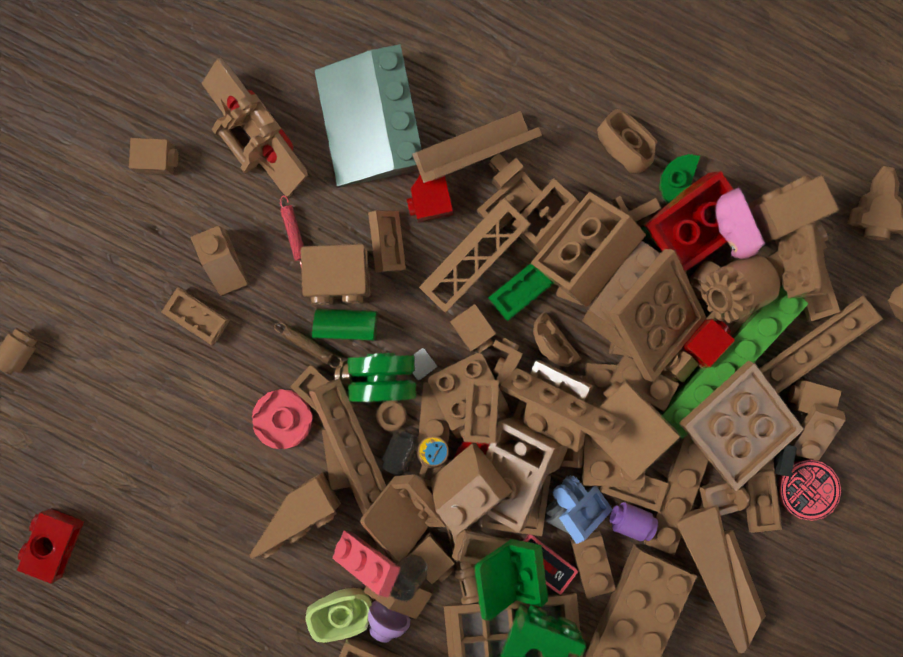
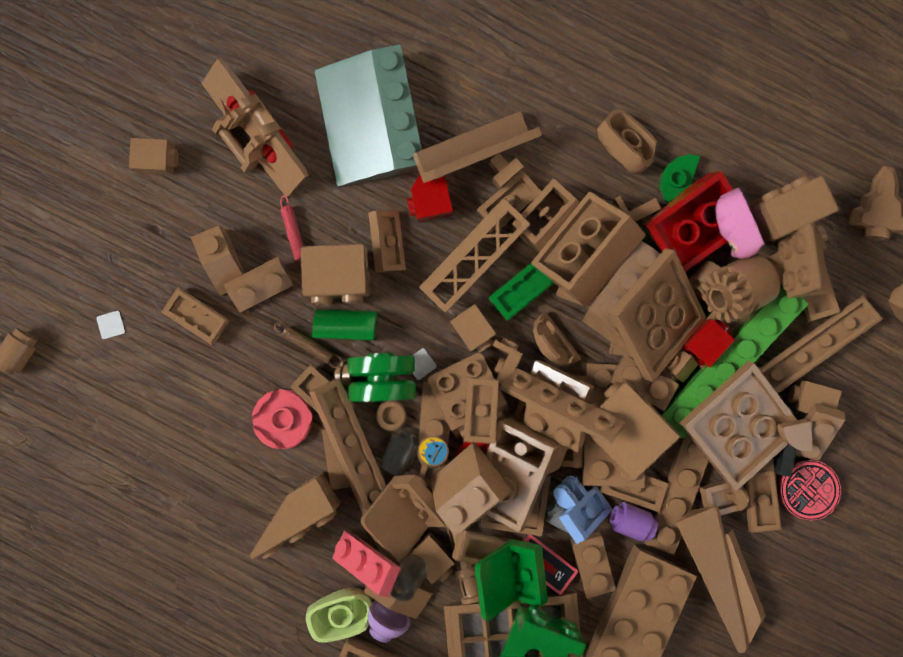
red brick [17,508,84,584] -> none
none -> white sticker [96,311,125,339]
none -> medium nougat plate [224,257,293,313]
none -> medium nougat tile [777,419,813,451]

